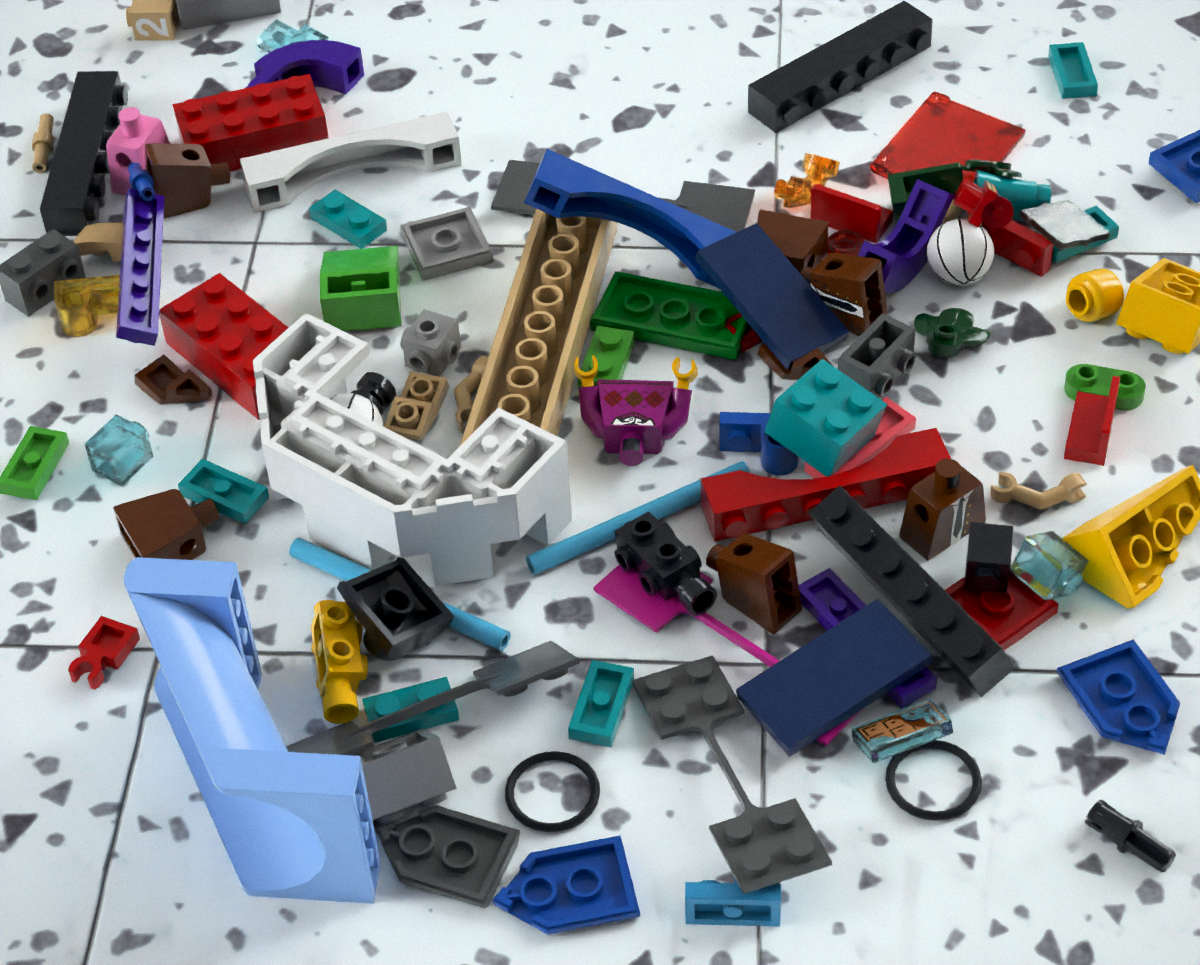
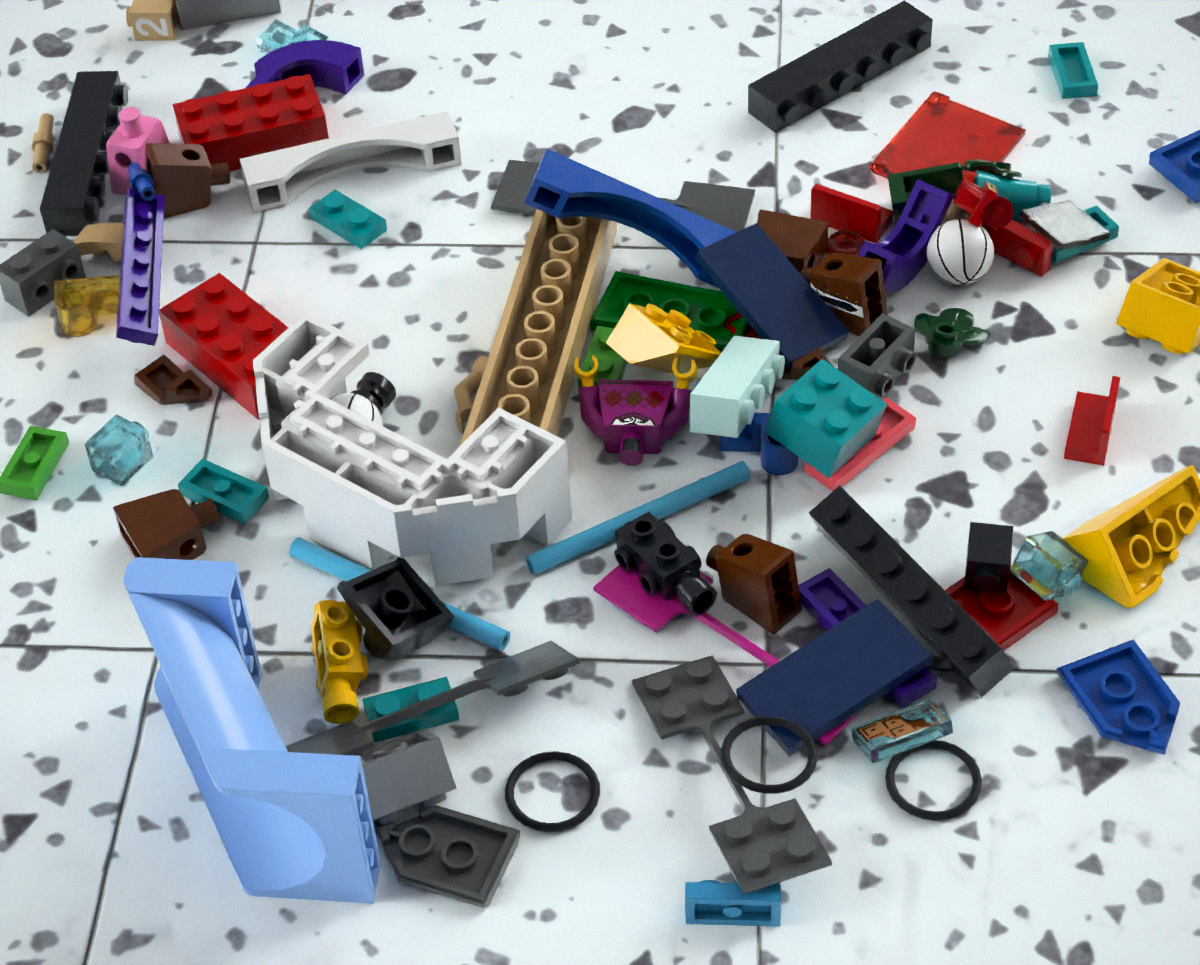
red plate [68,616,140,690] -> none
bright green slope [320,246,402,331] -> none
tan slope [384,371,449,440] -> none
light grey tile [400,207,493,281] -> none
light grey brick [400,309,461,377] -> none
blue tile [492,835,640,935] -> none
teal plate [568,660,634,748] -> none
red arch [700,428,951,542] -> none
clear orange arm [774,153,840,208] -> none
reddish brown torso [899,459,986,561] -> none
tan arm [990,472,1087,509] -> none
bright green plate [1064,364,1146,410] -> none
yellow head [1066,269,1124,322] -> none
black axle [1085,799,1176,872] -> none
none -> yellow slope [606,303,721,374]
none -> light aqua brick [690,336,785,438]
none -> black tyre [721,716,818,794]

